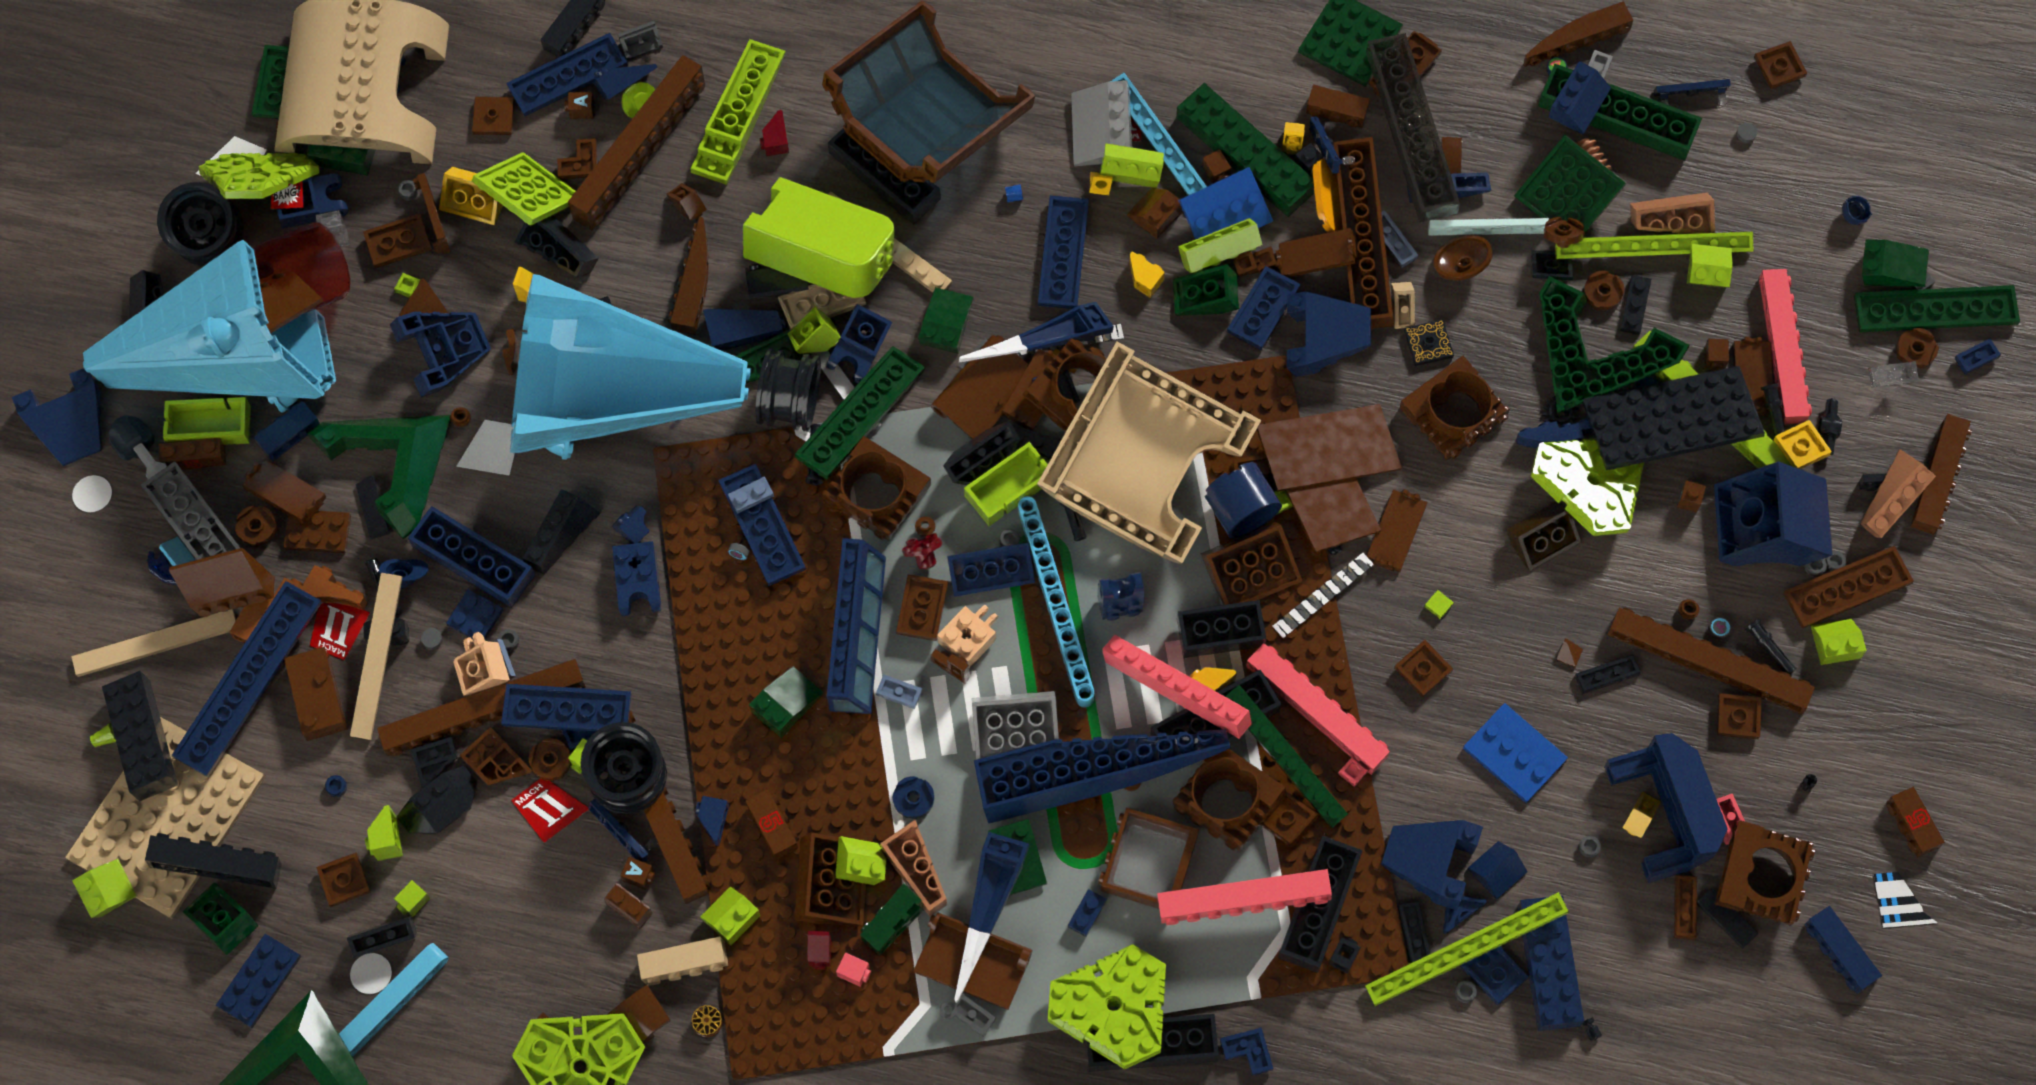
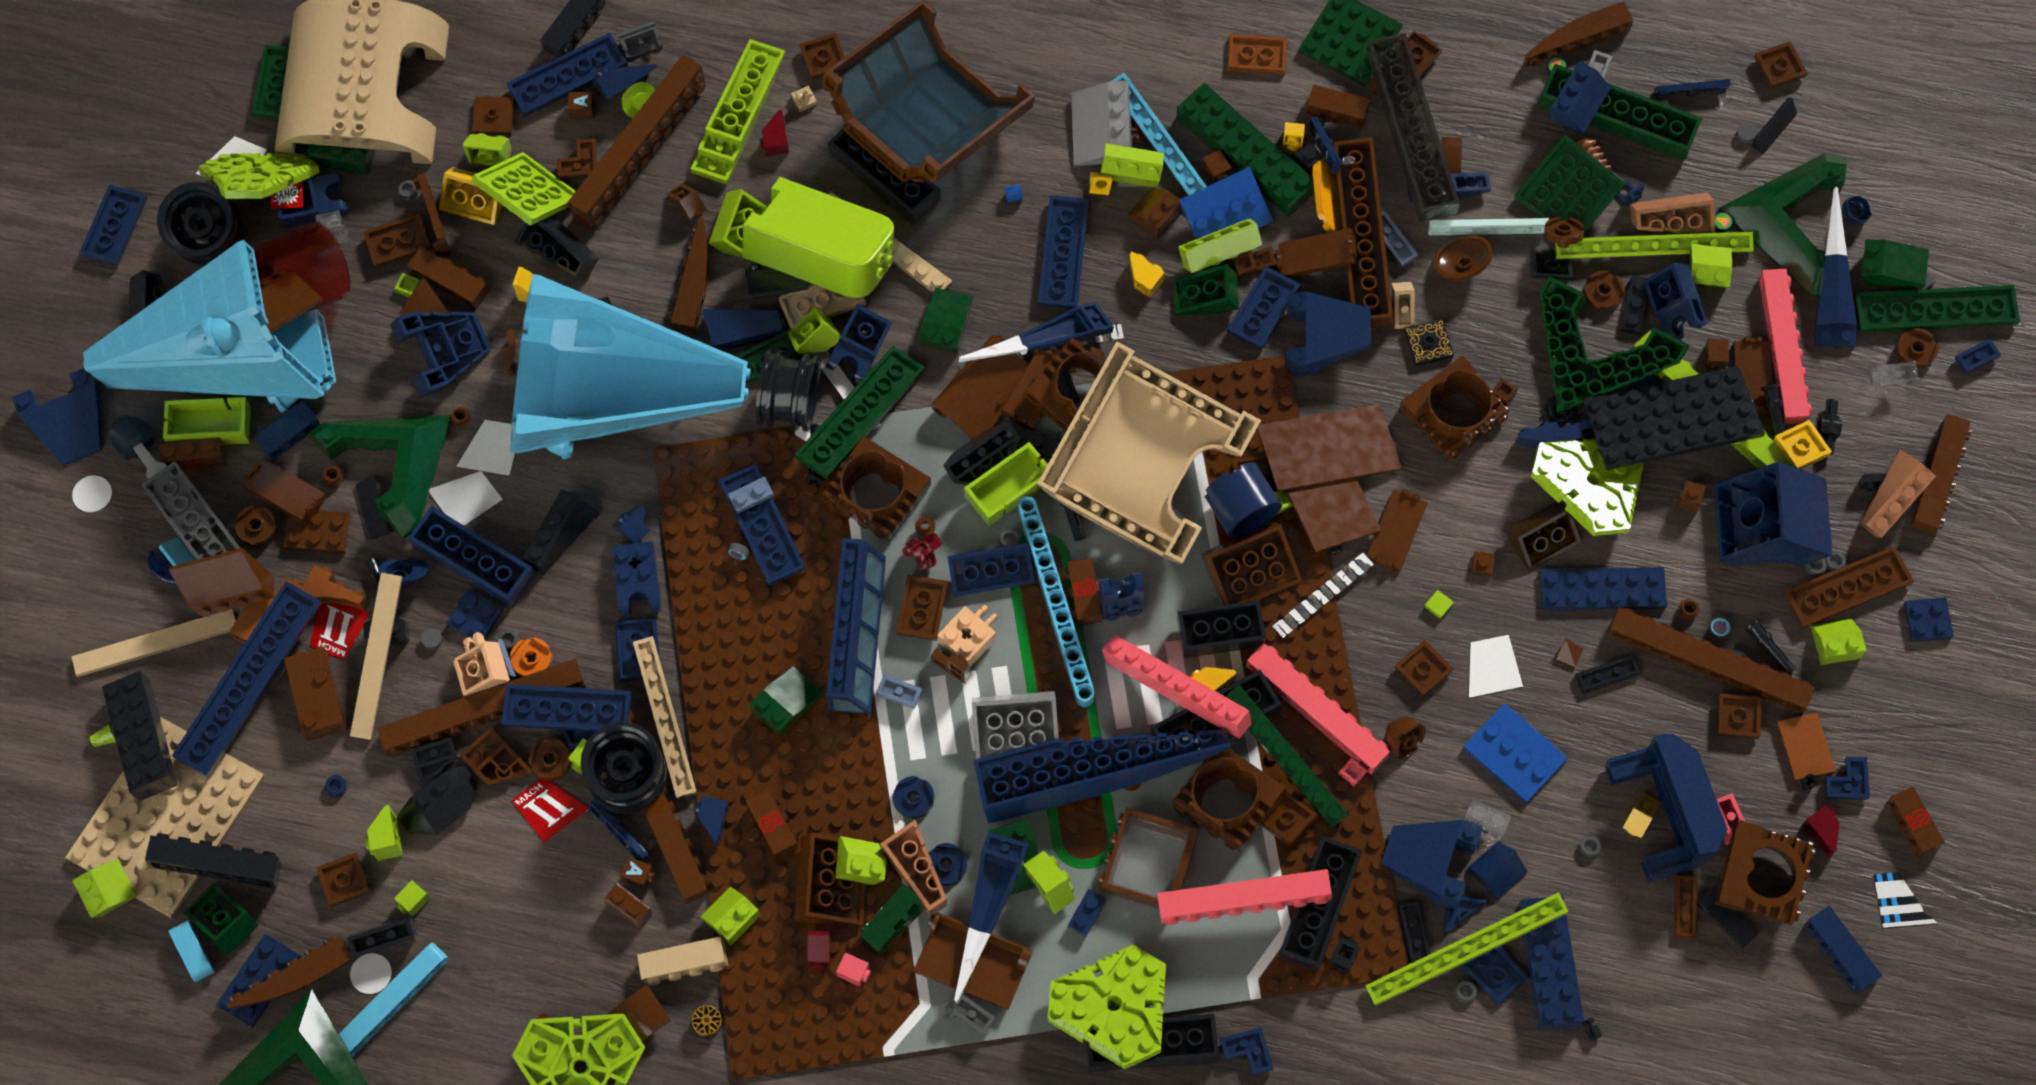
none -> dark blue plate [79,184,148,266]
none -> medium azure beam [168,920,215,983]
none -> reddish brown slope [226,936,353,1009]
none -> reddish brown plate [323,466,344,486]
none -> reddish brown brick [407,247,489,310]
none -> white sticker [429,471,503,526]
none -> lime slope [463,133,512,166]
none -> orange plate [510,638,553,677]
none -> dark blue tile [615,617,660,682]
none -> tan plate [633,636,697,799]
none -> lime slope [708,189,768,260]
none -> tan tile [791,86,817,112]
none -> reddish brown plate [799,33,845,80]
none -> dark blue plate [928,843,967,886]
none -> lime brick [1023,851,1075,914]
none -> reddish brown brick [1064,558,1102,626]
none -> dark orange tile [1227,34,1287,75]
none -> reddish brown cylinder [1385,717,1426,760]
none -> clear brick [1464,799,1512,841]
none -> white sticker [1469,635,1523,698]
none -> reddish brown plate [1471,551,1495,576]
none -> reddish brown tile [1493,378,1518,406]
none -> dark blue plate [1540,567,1667,610]
none -> dark blue bracket [1617,178,1645,207]
none -> dark blue brick [1644,262,1707,340]
none -> tile [1715,212,1733,233]
none -> dark green wedge [1718,153,1847,297]
none -> black slope [1752,97,1797,154]
none -> dark orange tile [1776,712,1836,782]
none -> dark red slope [1802,805,1839,858]
none -> dark blue plate [1814,187,1857,347]
none -> dark blue plate [1825,757,1870,800]
none -> dark blue plate [1904,597,1954,642]

